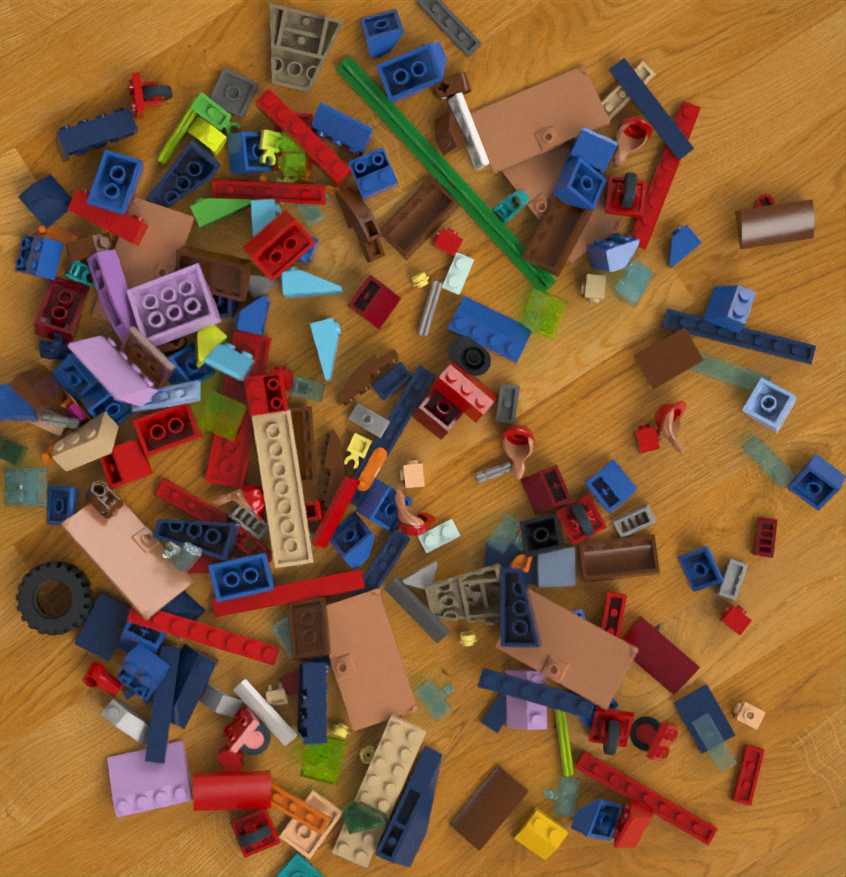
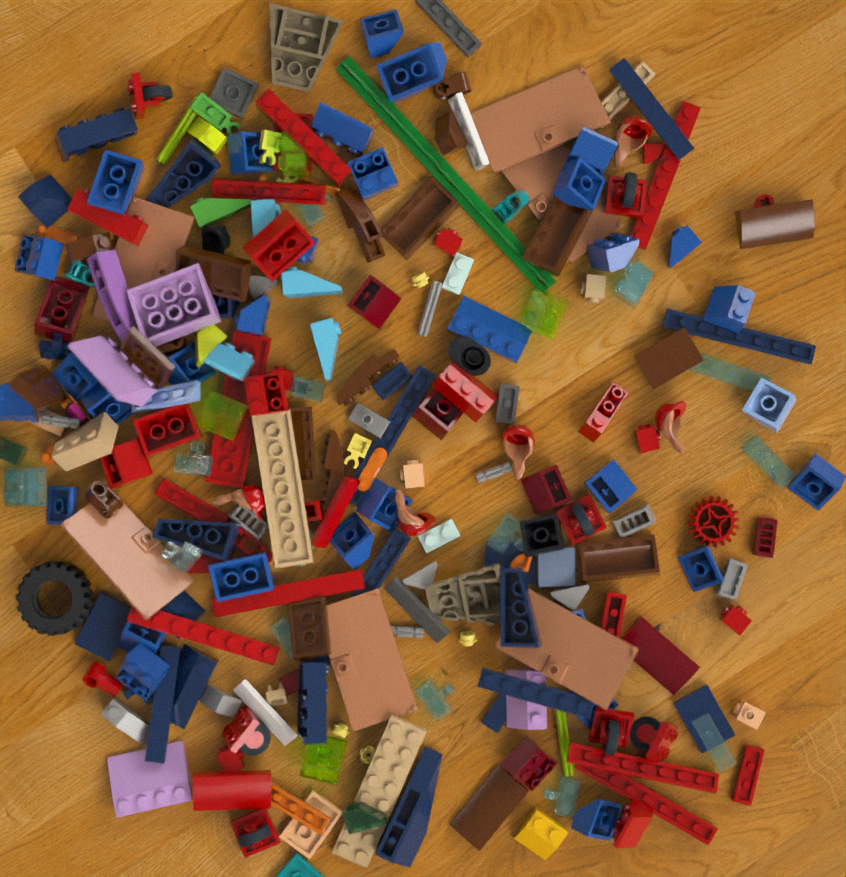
none -> clear light blue plate [174,441,213,476]
none -> black piece [202,224,231,254]
none -> light grey axle [391,626,424,638]
none -> dark red slope [501,735,557,791]
none -> light grey slope [549,584,589,611]
none -> red plate [566,743,719,794]
none -> red slope [578,382,628,443]
none -> red tile [644,144,663,164]
none -> red gear [687,496,740,548]

